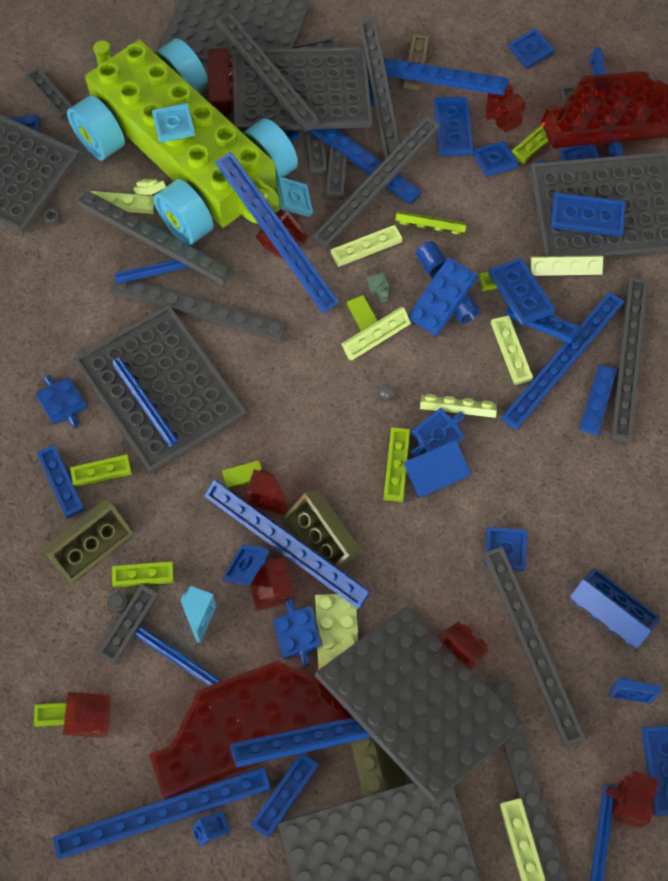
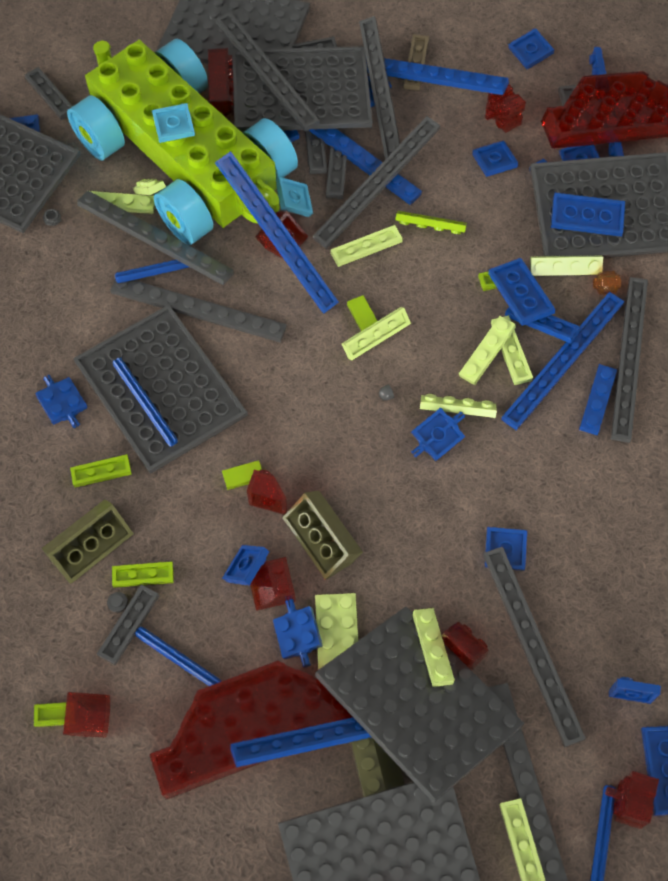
blue plate [36,445,85,519] -> none
blue plate [53,768,271,860] -> none
medium azure slope [181,586,217,643] -> none
blue bracket [193,811,231,846] -> none
plate [204,480,371,609] -> none
blue plate [251,753,319,839] -> none
sand green plate [367,272,389,304] -> none
lime plate [383,427,410,502] -> none
blue tile [403,440,471,498] -> none
blue plate [408,257,479,337] -> none
blue piece [416,241,480,324] -> none
blue plate [434,97,473,156] -> none
lime plate [511,113,569,165] -> none
slope [570,568,661,649] -> none
none -> yellowish green plate [412,608,455,687]
none -> yellowish green plate [459,316,516,385]
none -> clear orange head [593,271,621,295]

